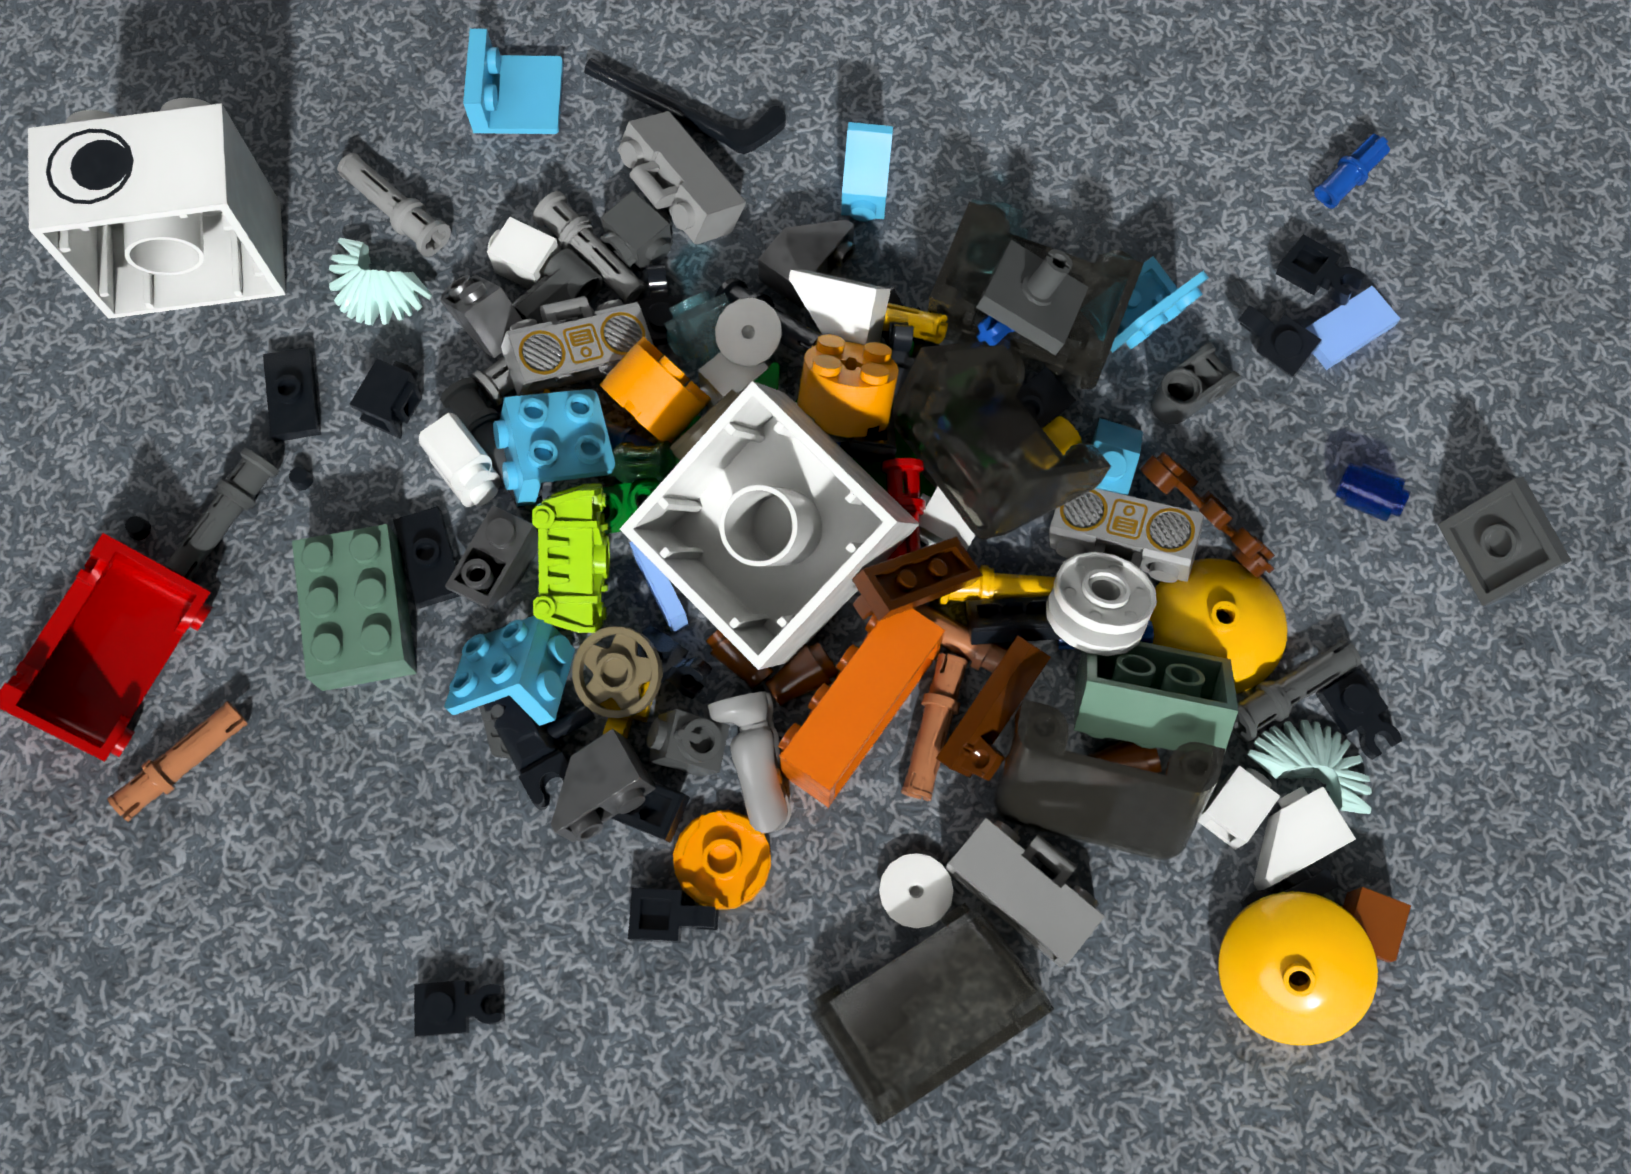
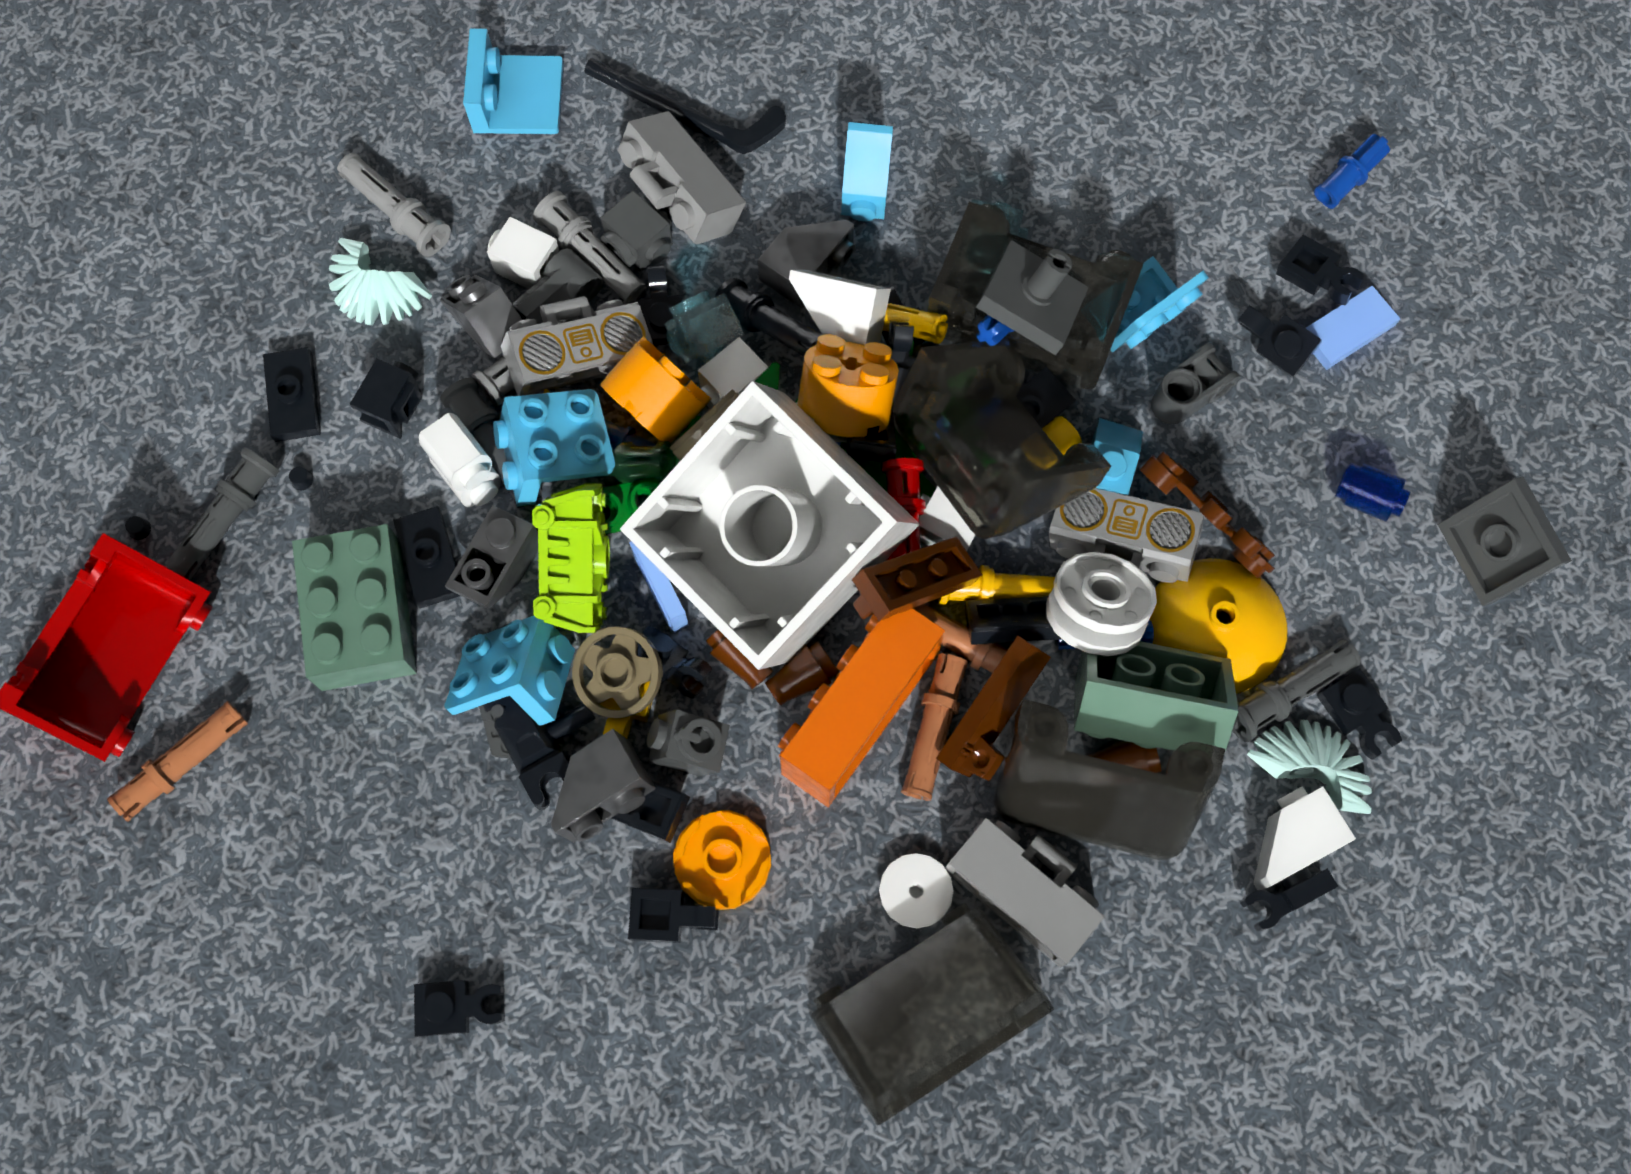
white brick [28,98,286,319] -> none
light grey piece [708,691,791,834] -> none
white piece [715,298,782,367] -> none
white brick [1195,766,1280,850] -> none
yellow dish [1218,891,1378,1045] -> none
dark orange panel [1343,887,1411,963] -> none

